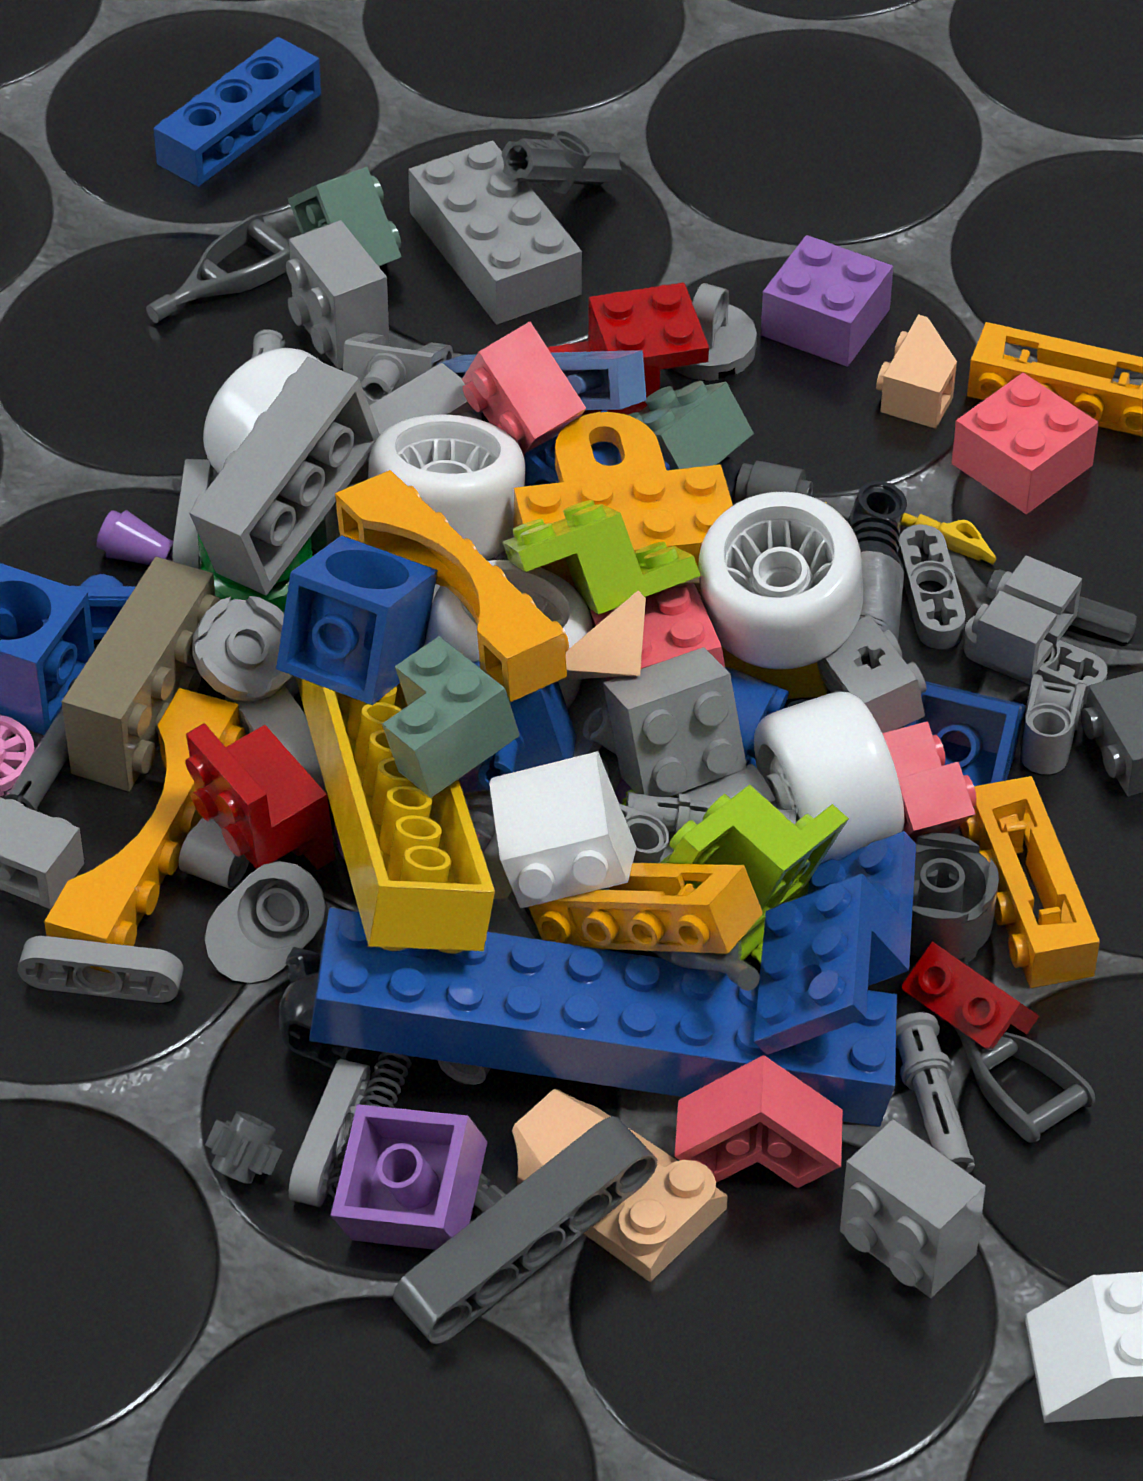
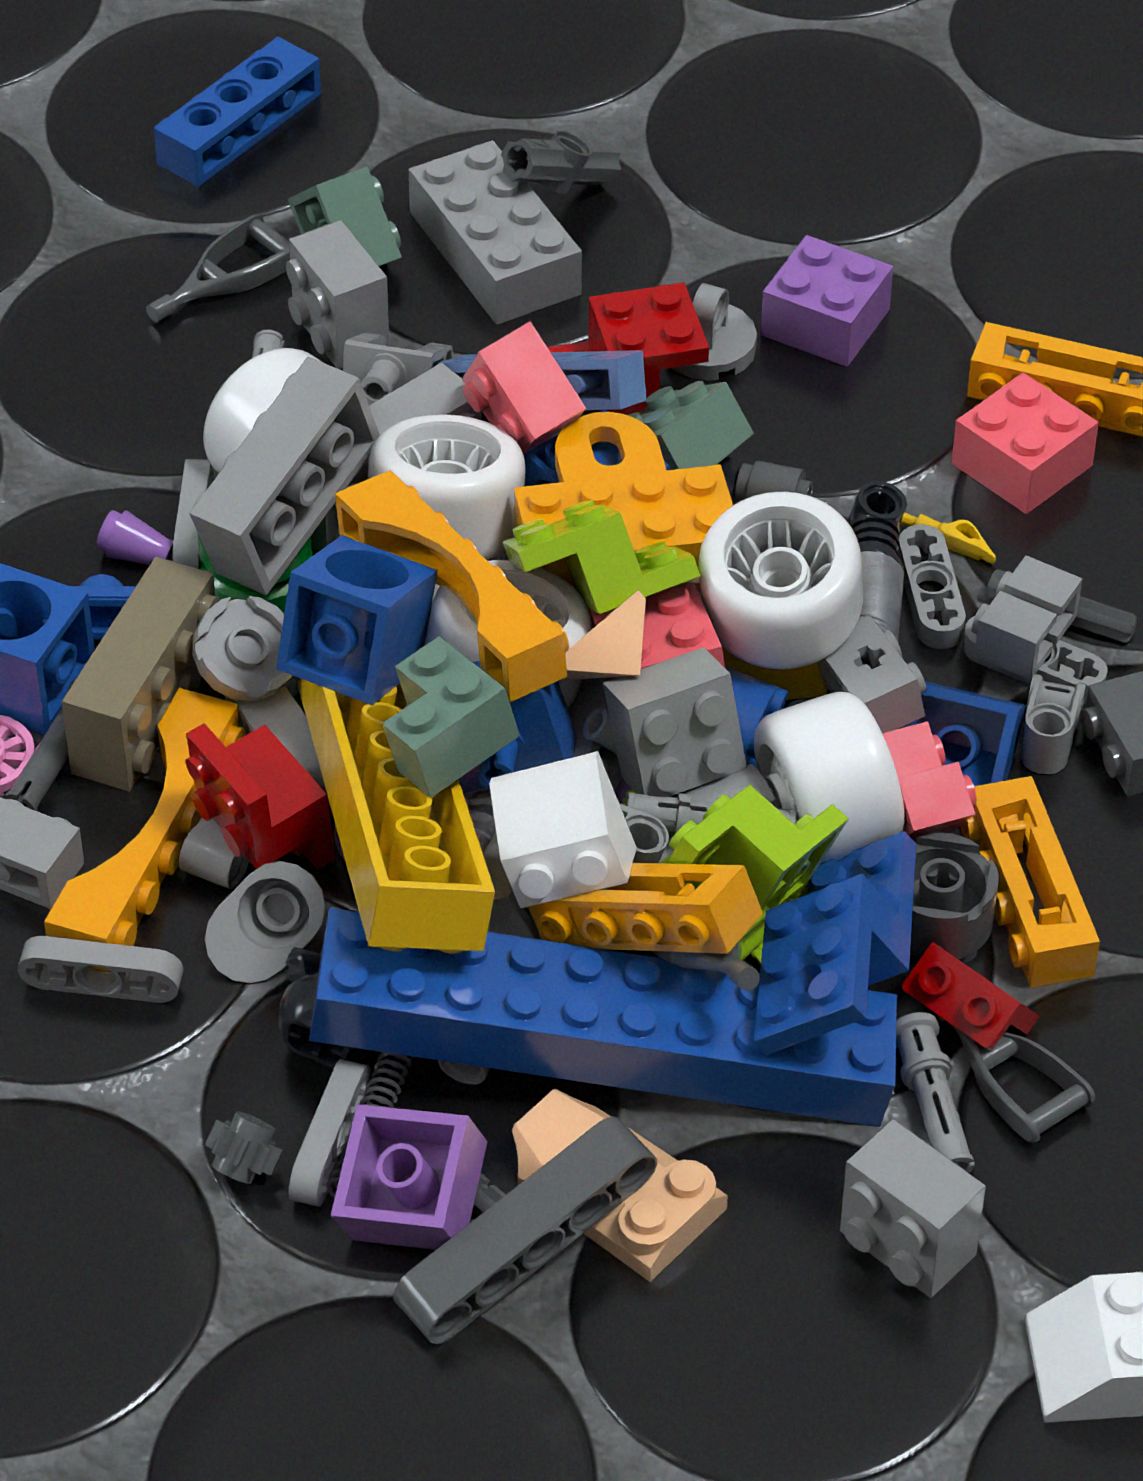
coral brick [675,1055,843,1188] -> none
light nougat slope [876,315,957,429] -> none

